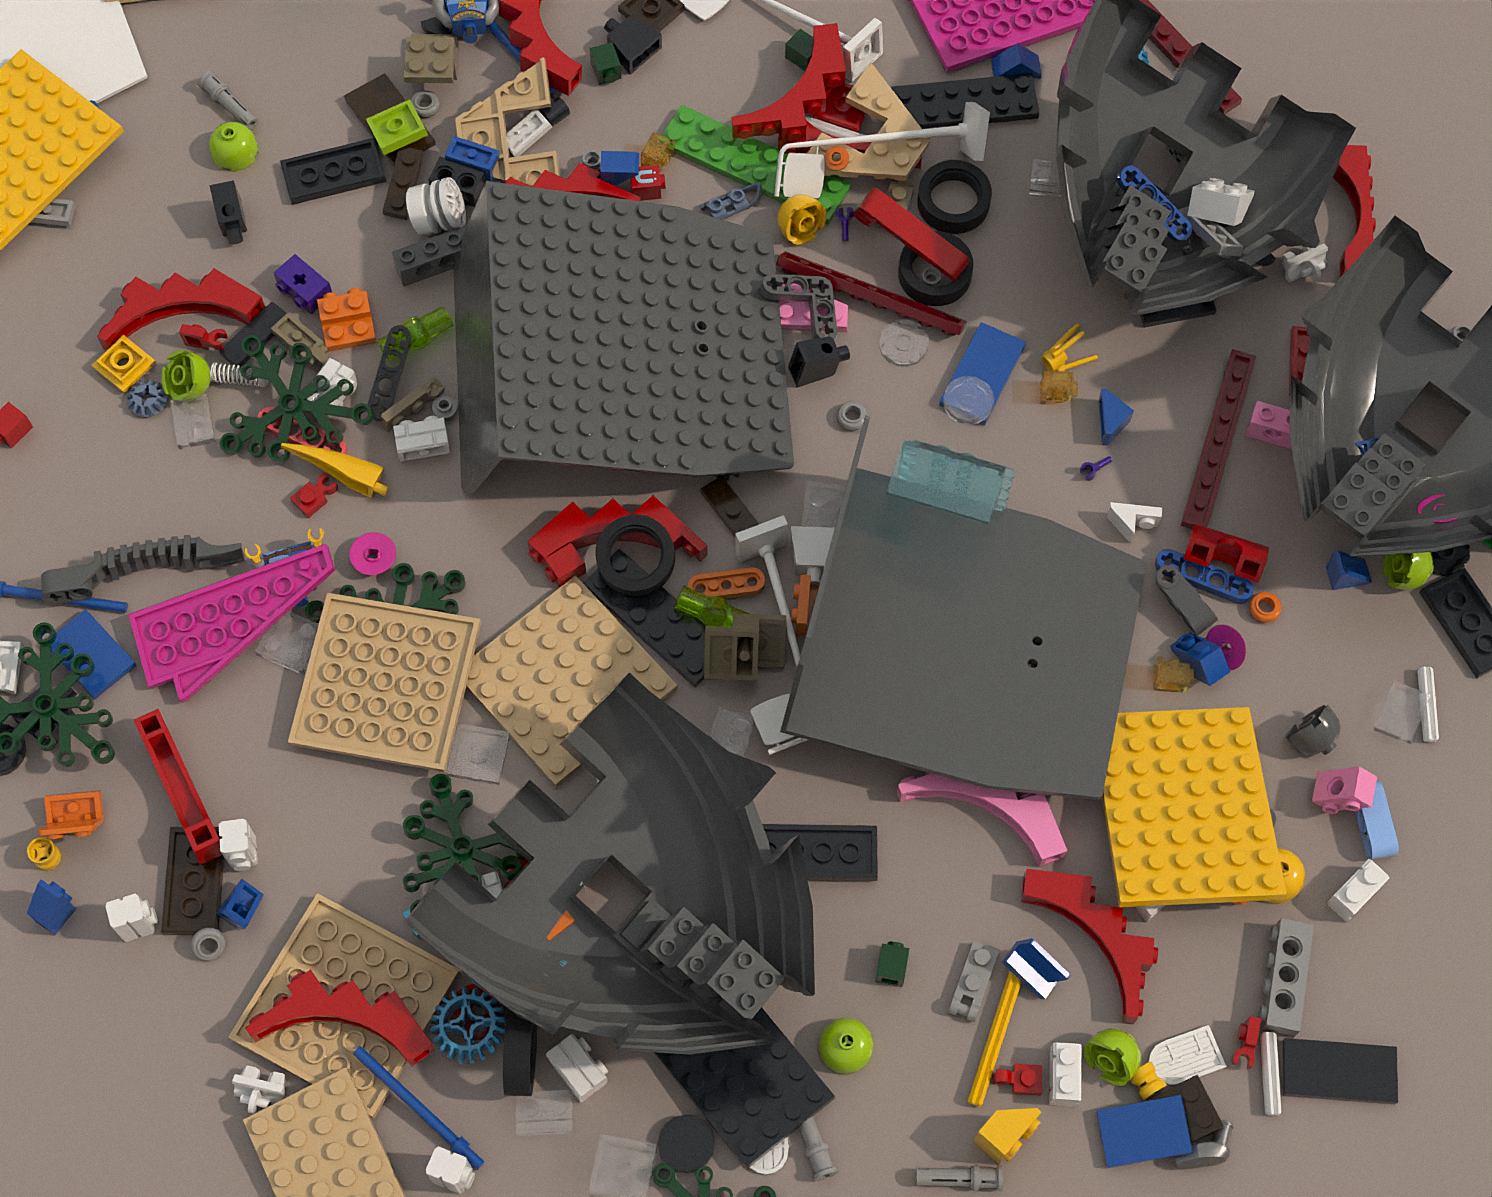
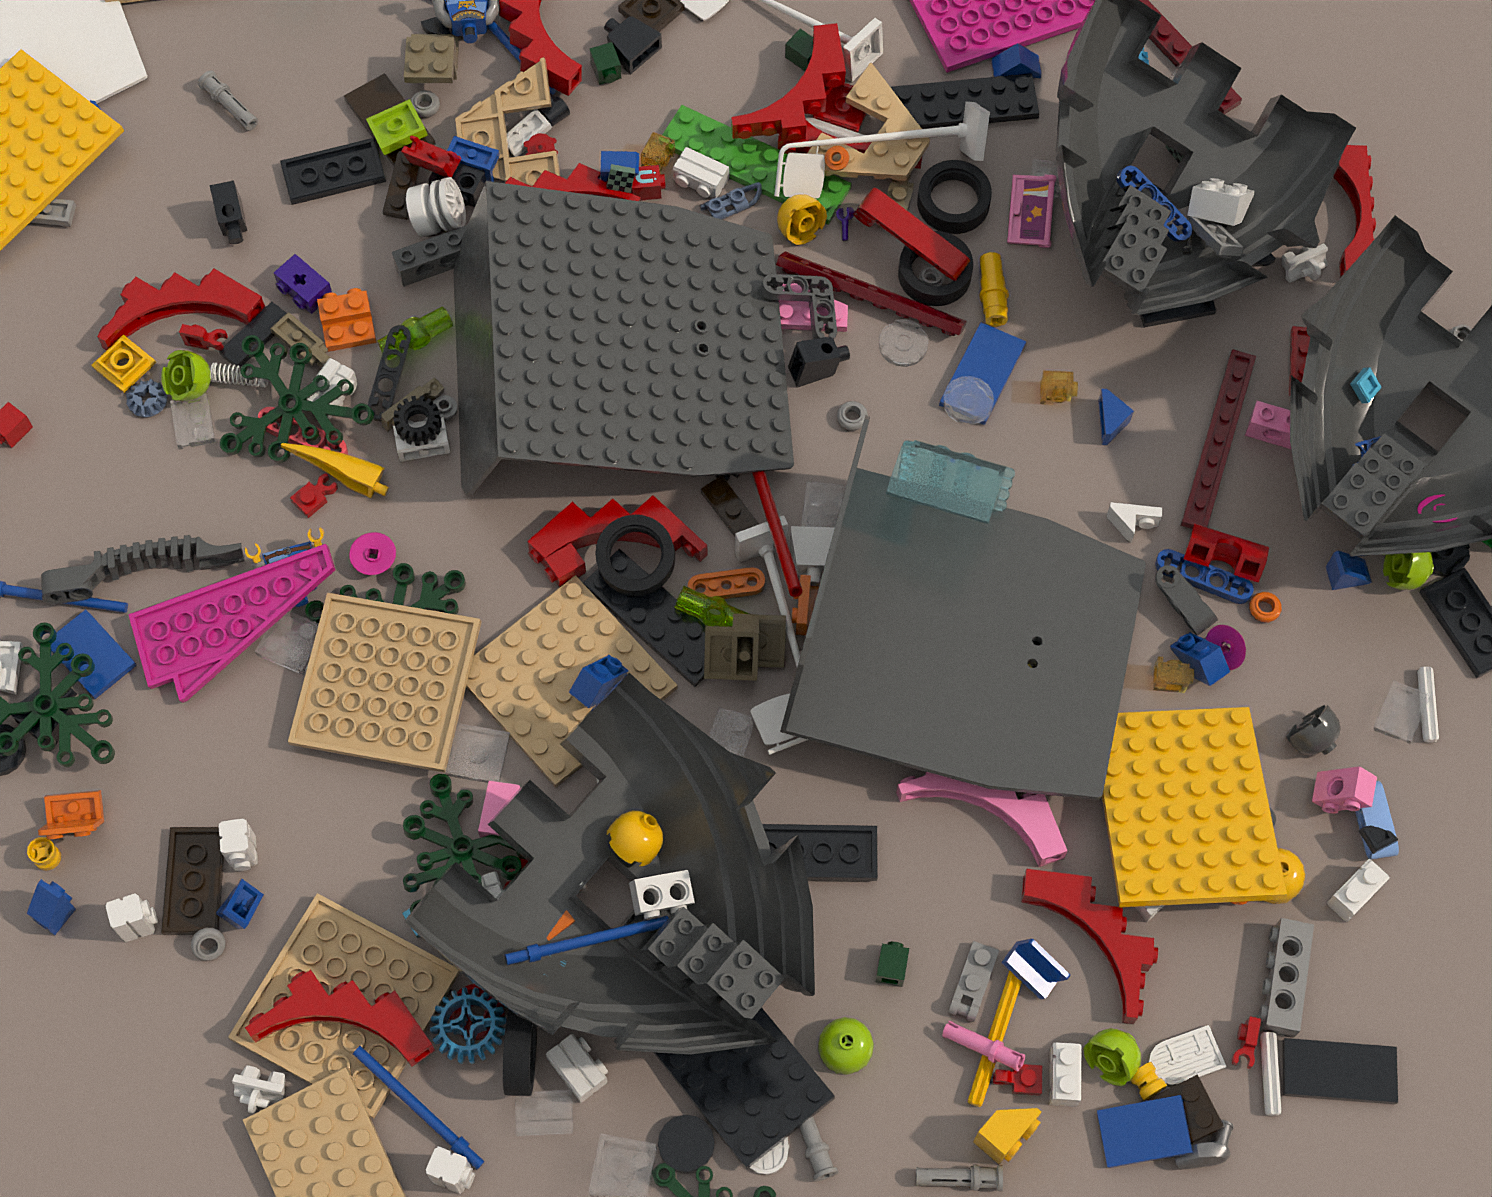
red arch [134,708,222,865] -> none
lime cylinder [209,121,259,172] -> none
light grey plate [580,150,601,172] -> none
yellow plant [1041,324,1098,374] -> none
dark purple hand [1080,456,1112,481] -> none
none -> black tyre [393,396,442,446]
none -> red hinge [401,135,462,178]
none -> bright pink panel [478,781,520,838]
none -> blue bar [505,916,668,965]
none -> red piece [524,133,558,155]
none -> blue slope [569,655,629,708]
none -> sand green tile [606,164,635,193]
none -> yellow cylinder [607,810,663,866]
none -> white brick [629,870,695,919]
none -> white brick [673,147,729,198]
none -> red piece [752,471,803,597]
none -> bright pink pin [942,1021,1025,1071]
none -> yellow piece [979,252,1009,327]
none -> door [1007,174,1057,248]
none -> medium azure tile [1350,367,1381,404]
none -> black tile [1359,825,1398,854]

